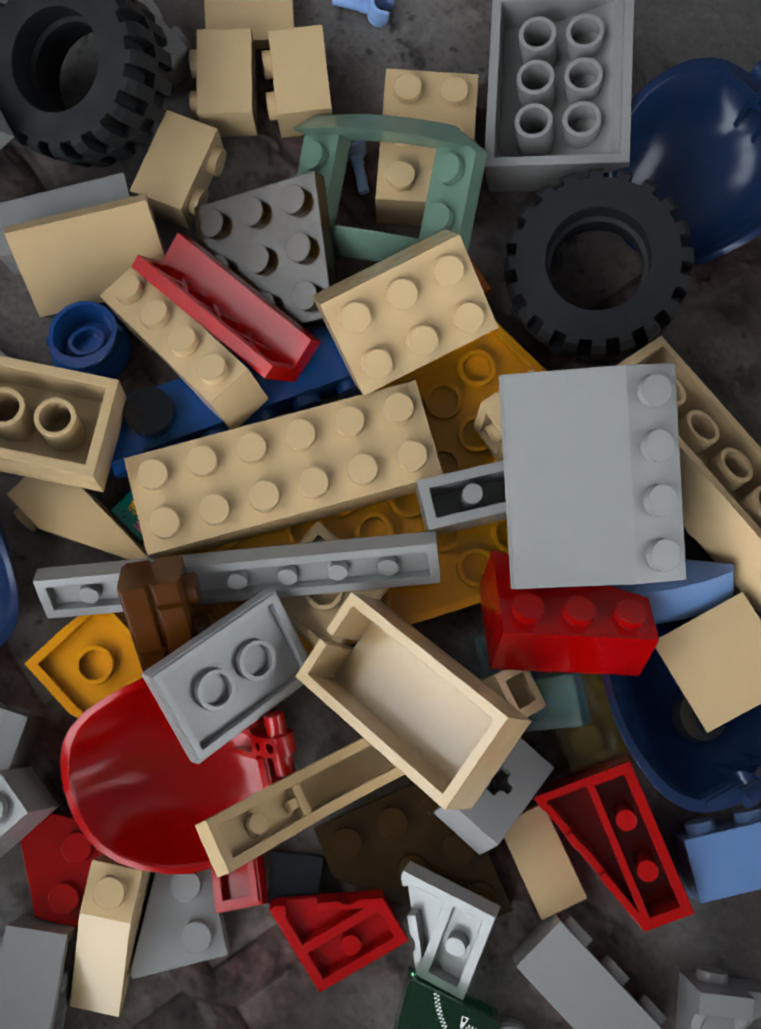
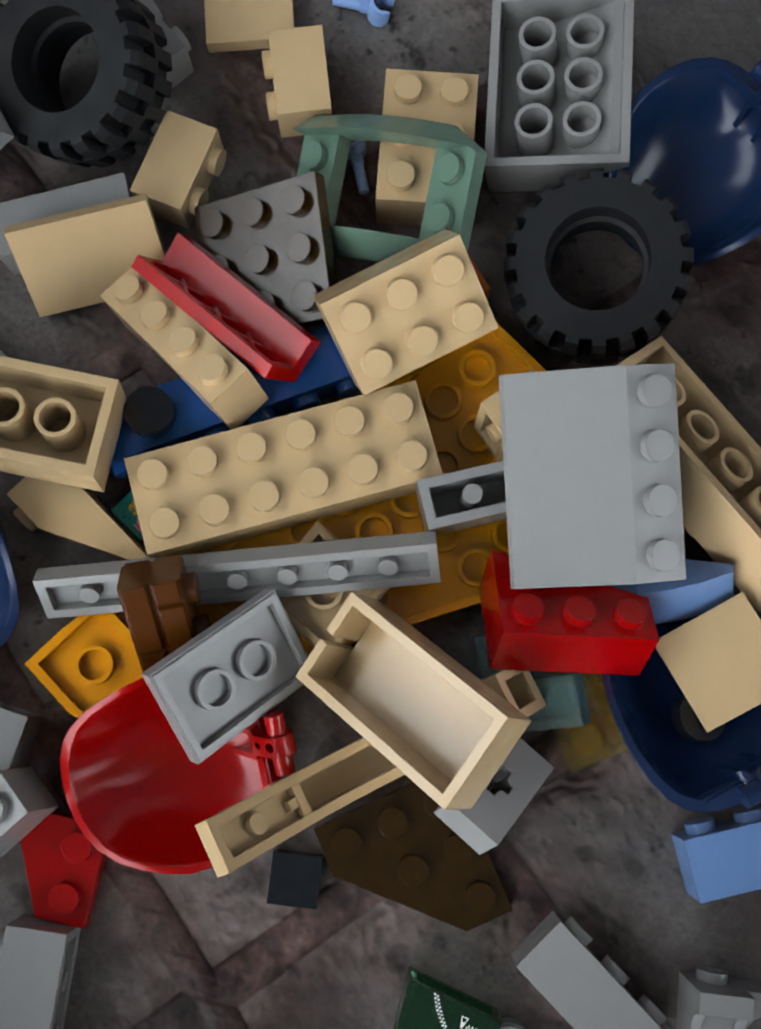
blue piece [46,301,131,379] -> none
tan slope [70,854,153,1017] -> none
light grey wing [130,868,231,979] -> none
tan brick [189,28,258,137] -> none
tile [211,854,269,913] -> none
red wing [269,889,408,993] -> none
light grey wing [401,861,501,1000] -> none
tan tile [504,804,587,920] -> none
red wedge [533,753,695,932] -> none

